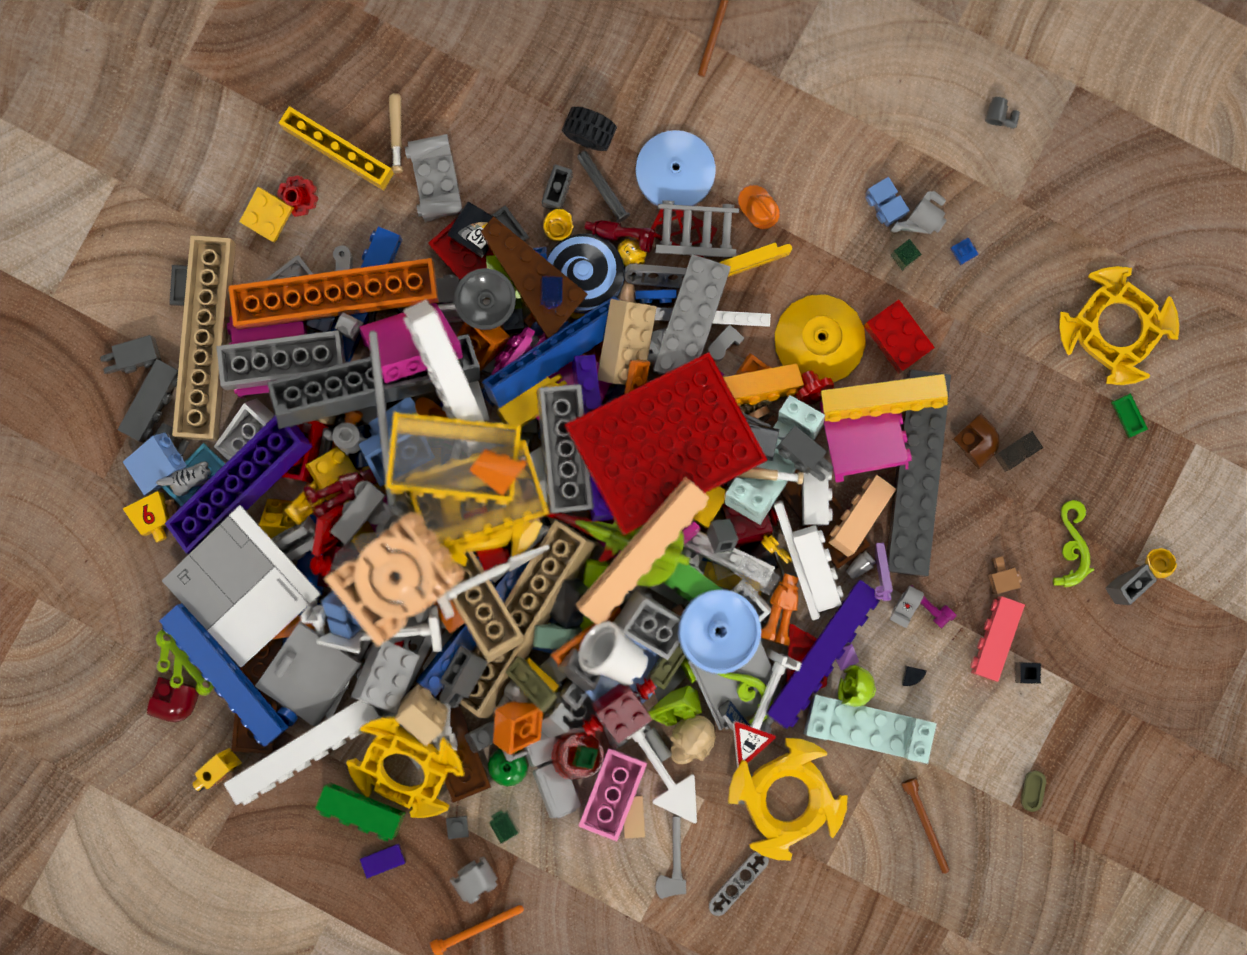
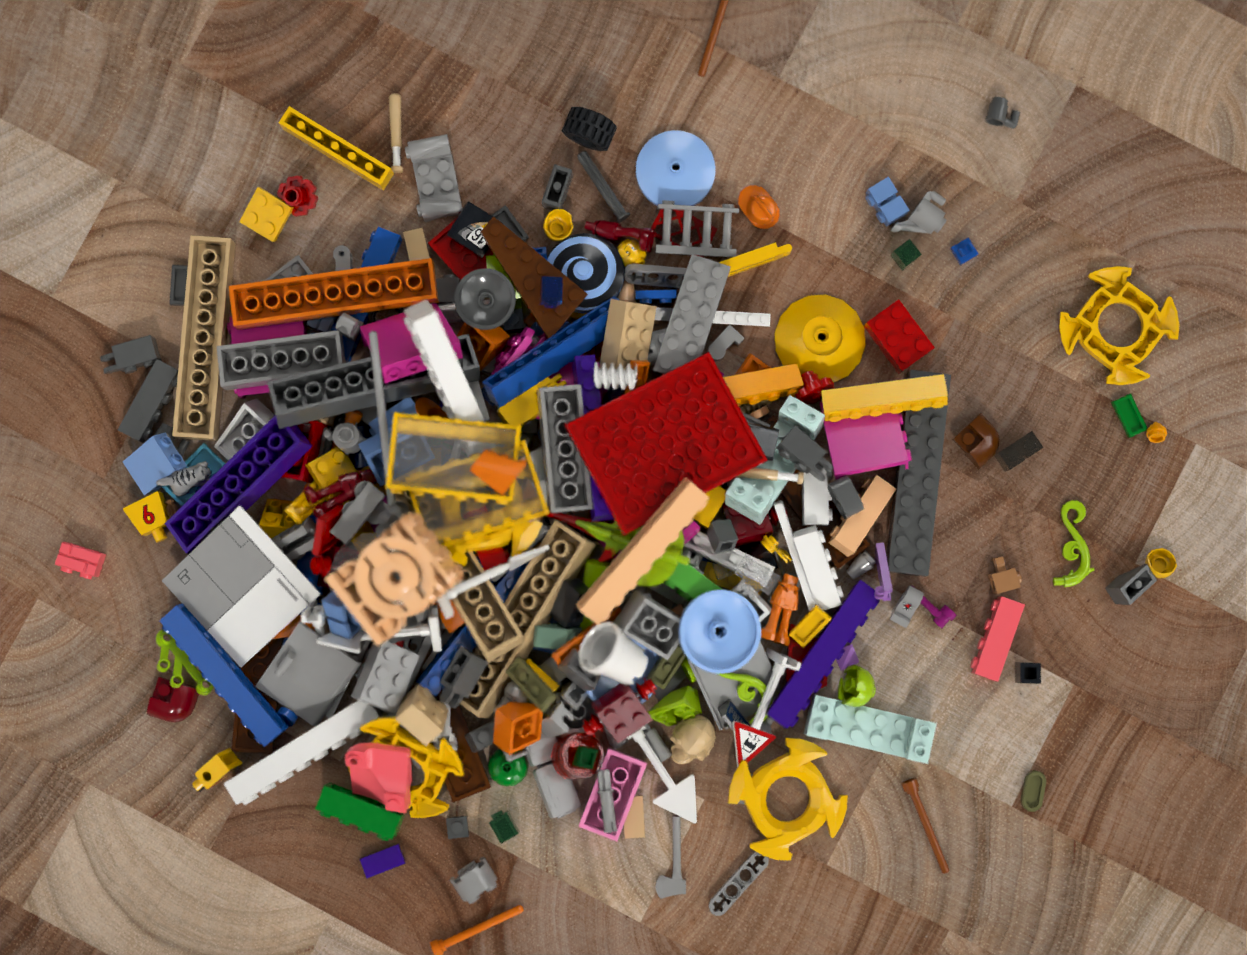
black tile [902,666,927,686] -> none
none -> coral brick [55,541,106,580]
none -> coral slope [345,743,412,813]
none -> tan tile [403,228,430,261]
none -> white piece [594,362,638,390]
none -> light grey axle [597,769,617,833]
none -> yellow tile [788,604,832,648]
none -> dark grey beam [827,475,864,519]
none -> light orange plate [1146,422,1167,443]

